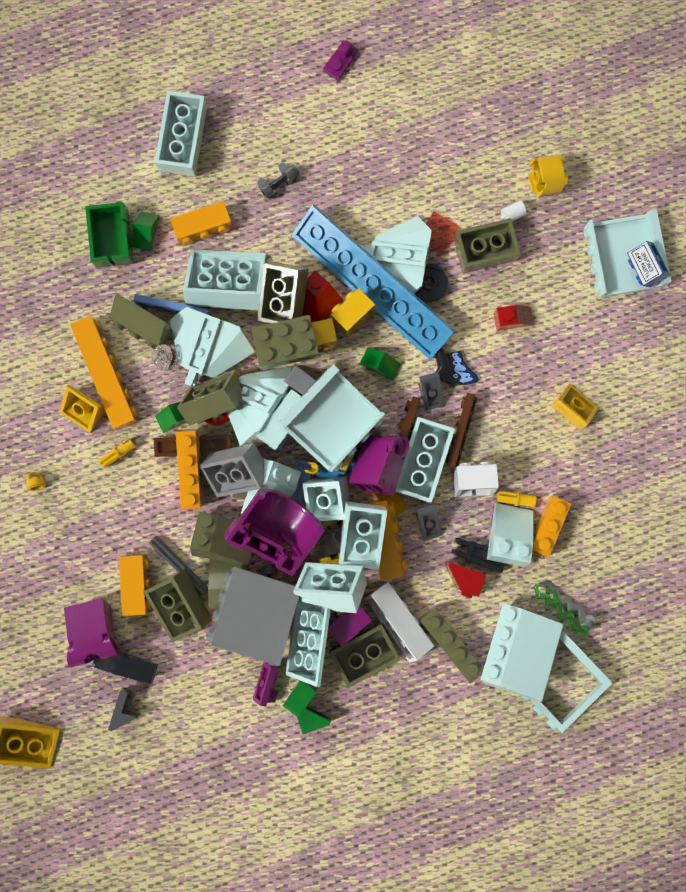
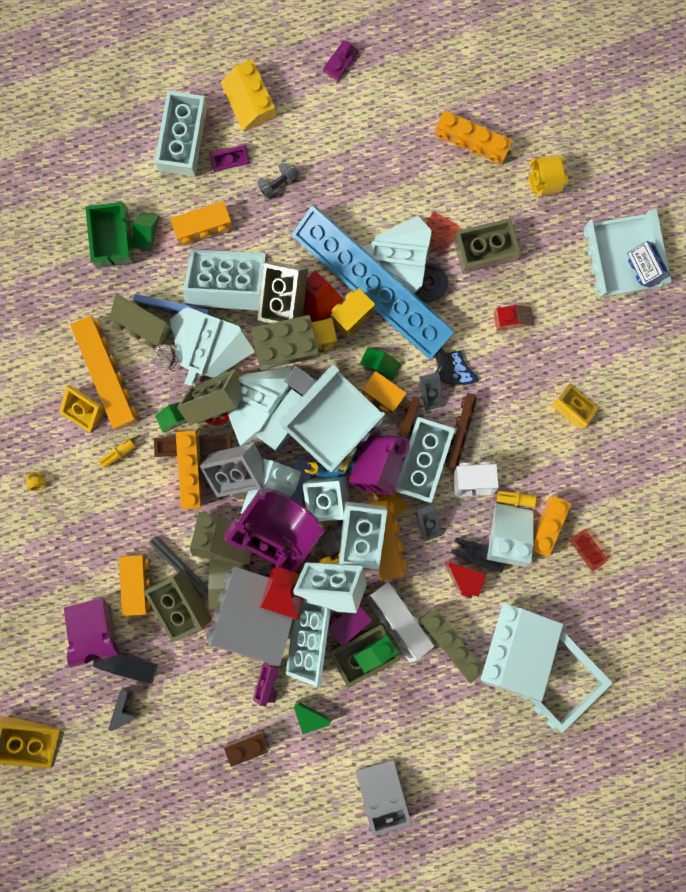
green slope [283,680,317,718] -> none
white piece [500,200,527,222] -> none
clear neon green piece [534,582,596,637] -> none
none -> magenta slope [209,143,250,172]
none -> yellow slope [221,59,276,132]
none -> reddish brown brick [224,729,270,767]
none -> red slope [260,567,304,620]
none -> green slope [353,633,399,673]
none -> light grey slope [356,760,412,836]
none -> light orange brick [362,371,407,414]
none -> light orange brick [435,110,513,165]
none -> clear red plate [568,529,608,572]

